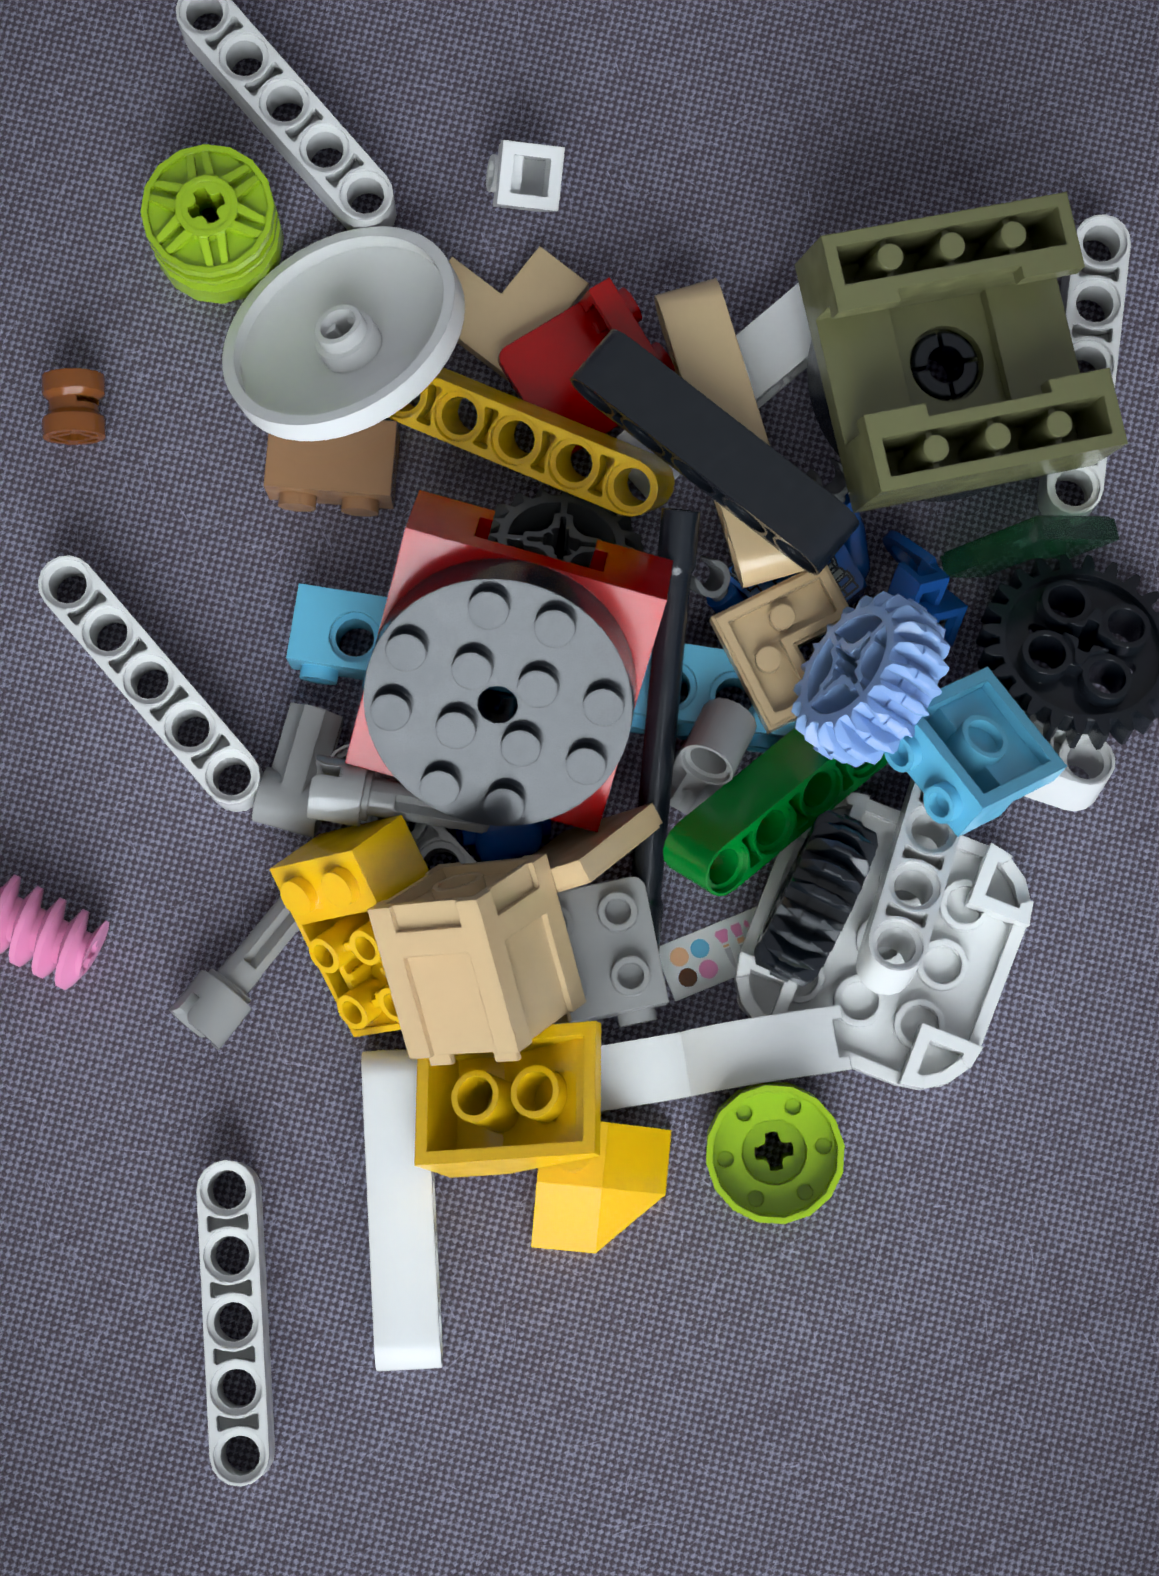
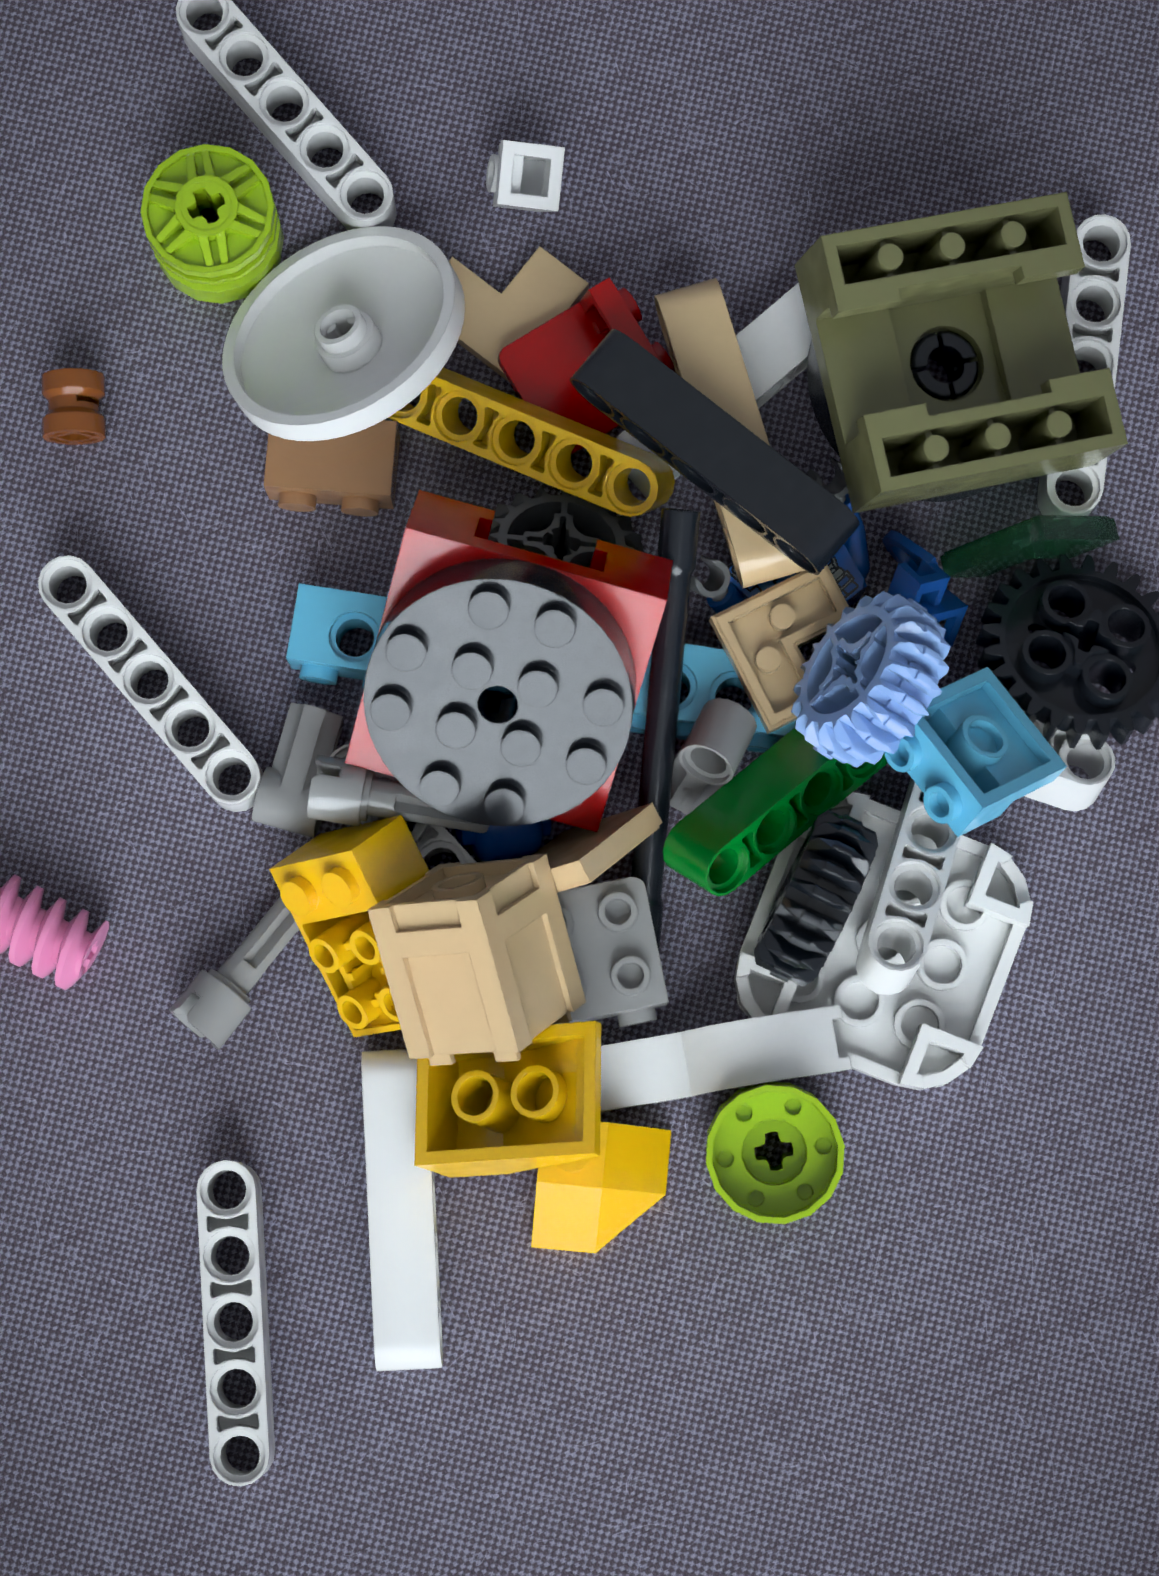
white sticker [659,907,757,1002] -> none

